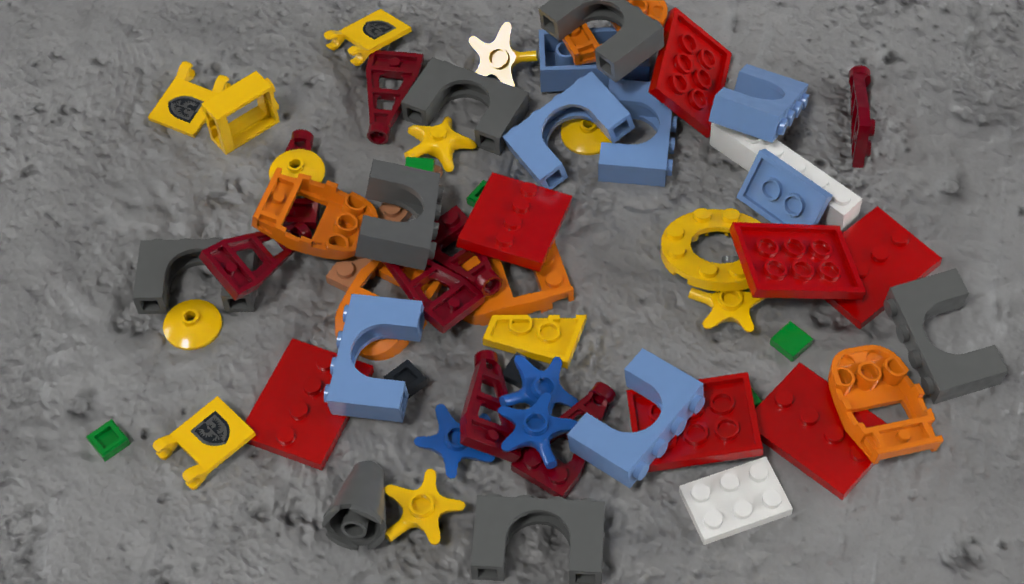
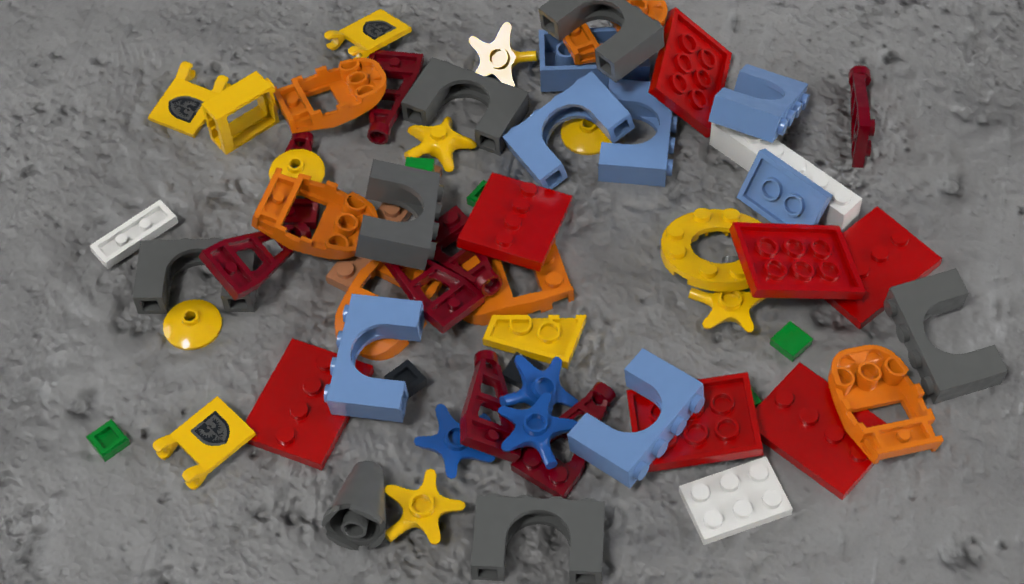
none -> white plate [90,200,178,269]
none -> orange slope [274,58,387,133]

